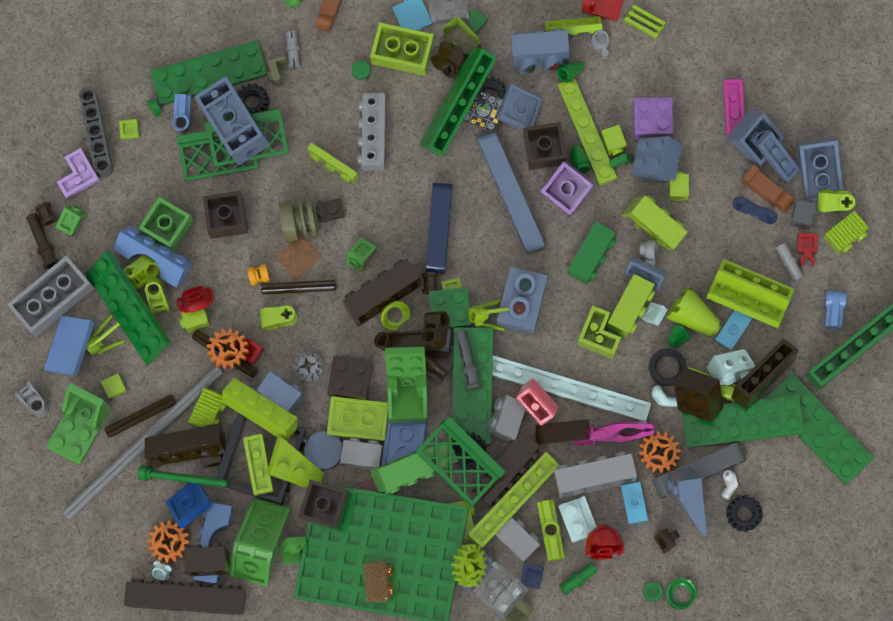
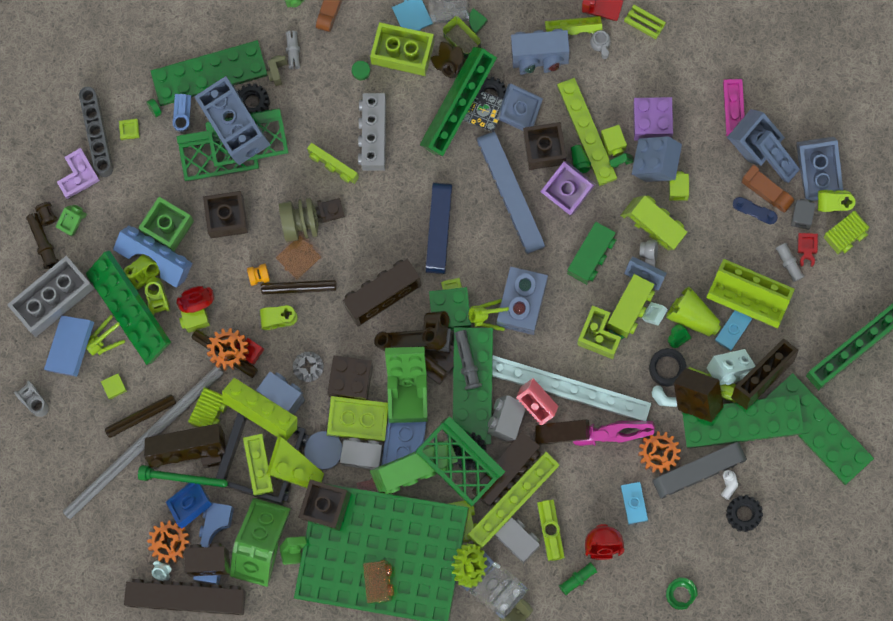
bright green bracket [46,383,111,466] -> none
bright green bracket [346,238,377,272] -> none
lime piece [381,301,411,331] -> none
dark brown bush [421,272,439,294] -> none
dark blue panel [520,563,544,589] -> none
light grey brick [554,452,637,499] -> none
green cone [557,61,585,82] -> none
light aqua plate [558,496,596,543] -> none
green tile [643,582,663,602] -> none
dark brown tile [654,528,680,554] -> none
sand blue slope [666,468,707,536] -> none
medium blue piece [824,290,847,329] -> none

